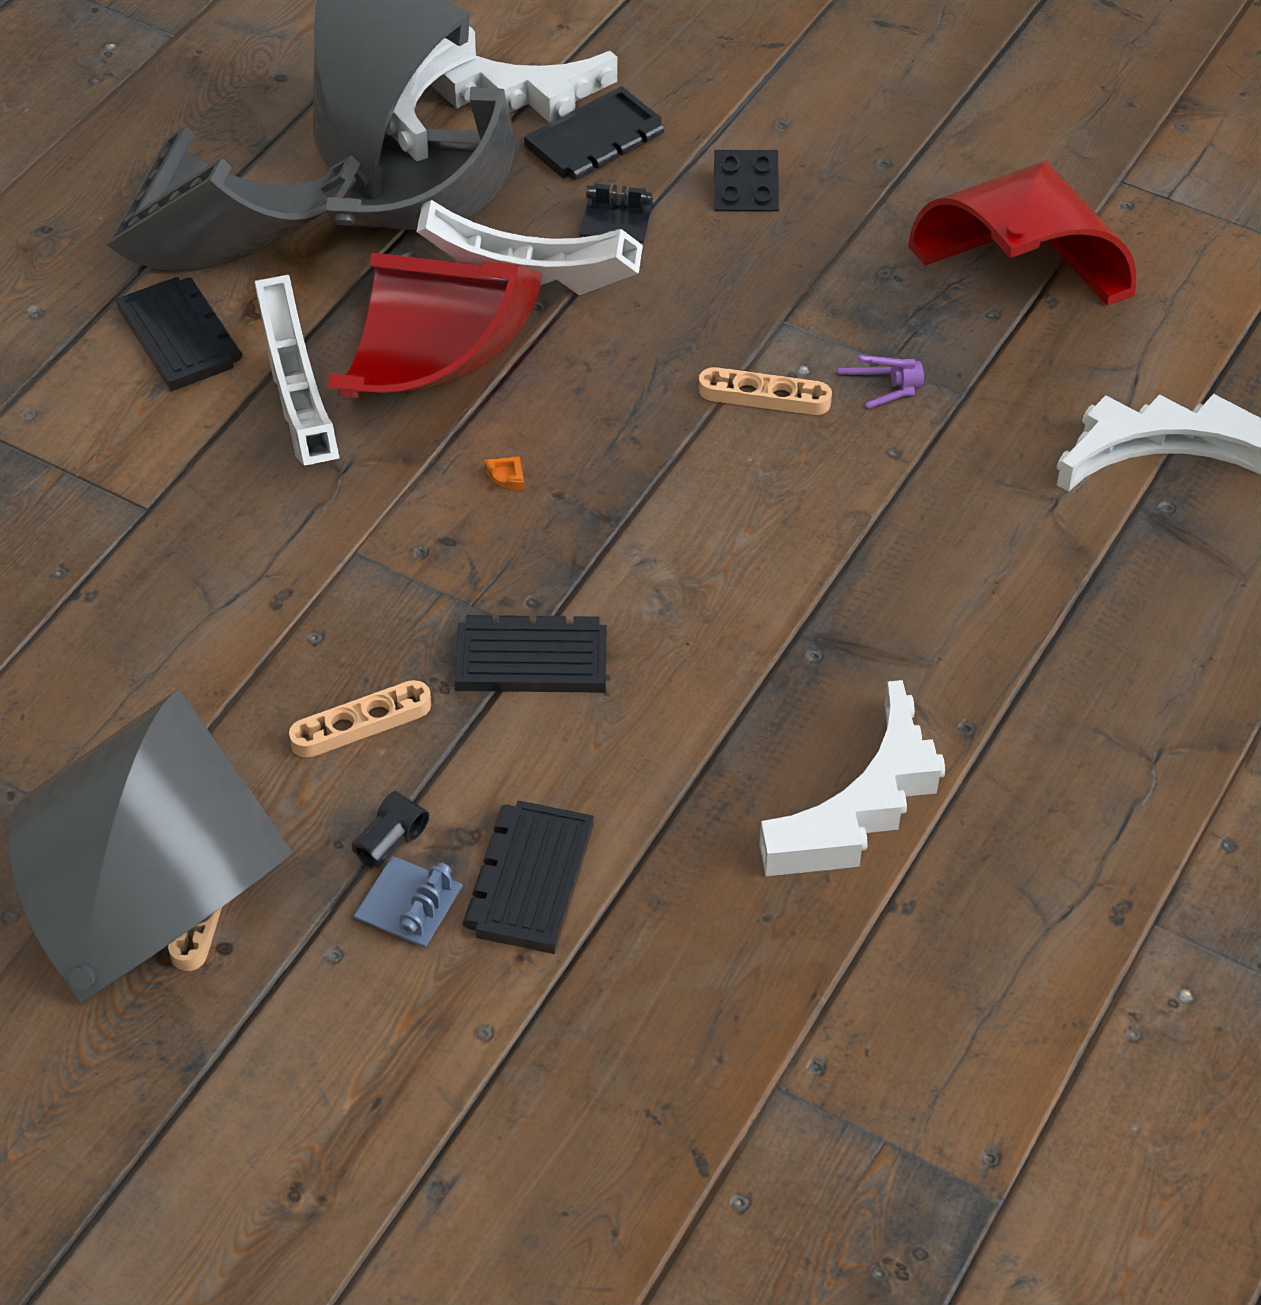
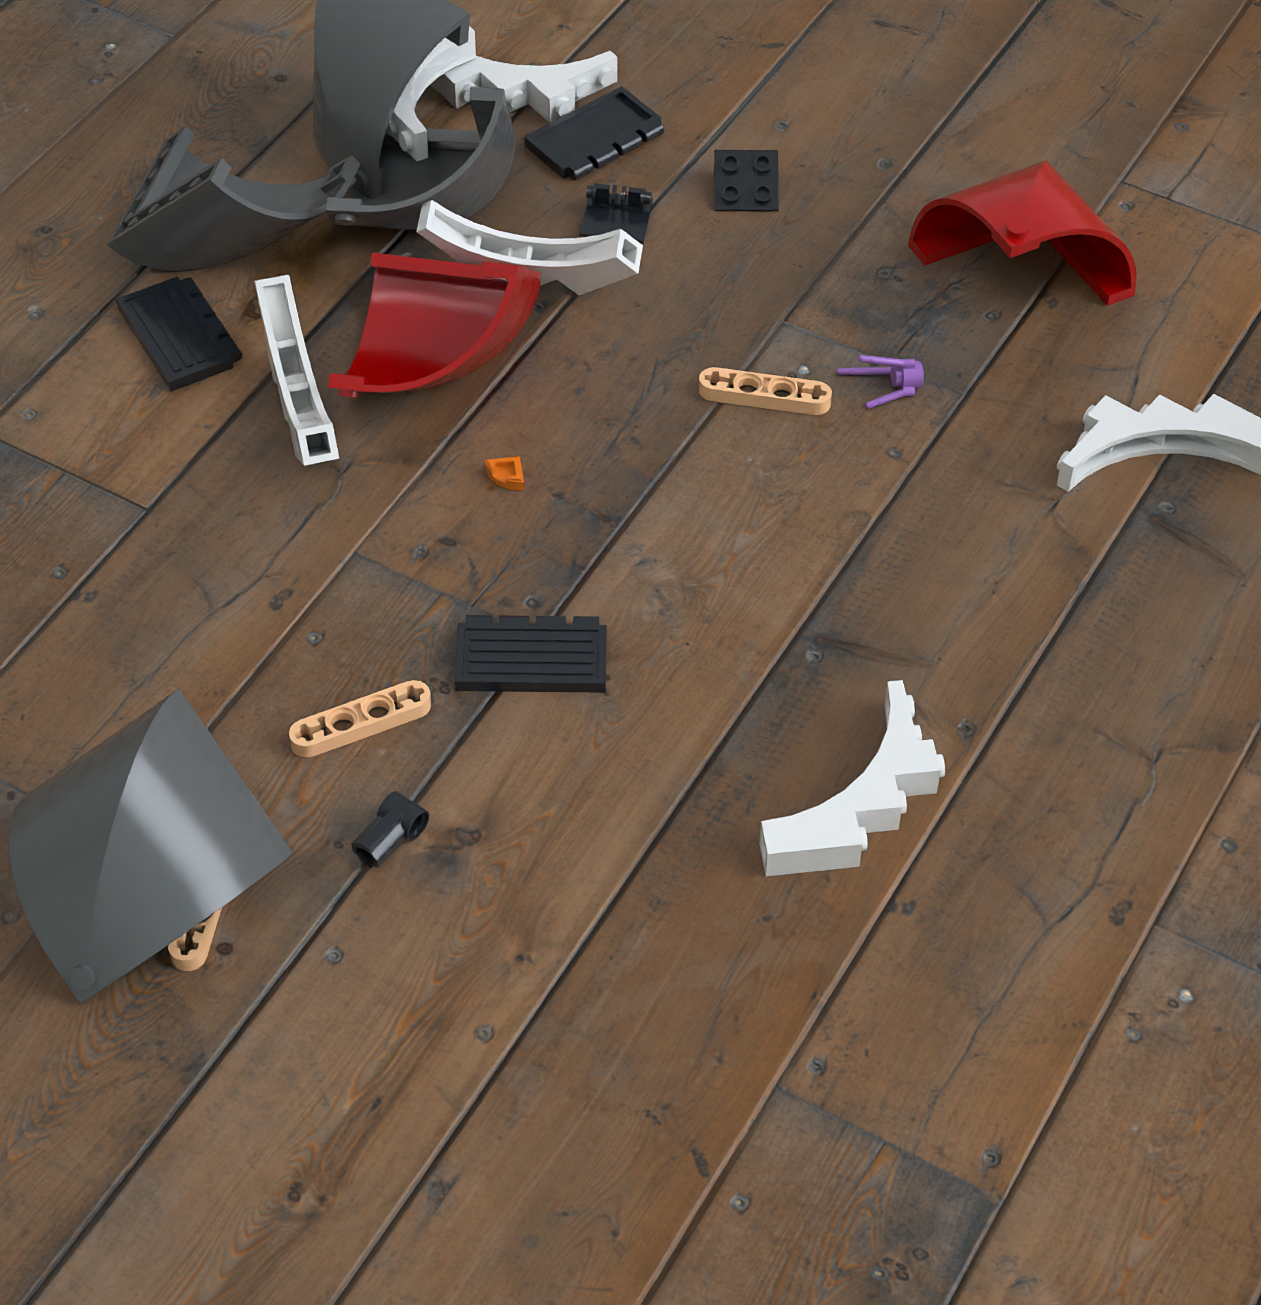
sand blue hinge [354,856,463,948] -> none
black hinge [463,800,594,954] -> none

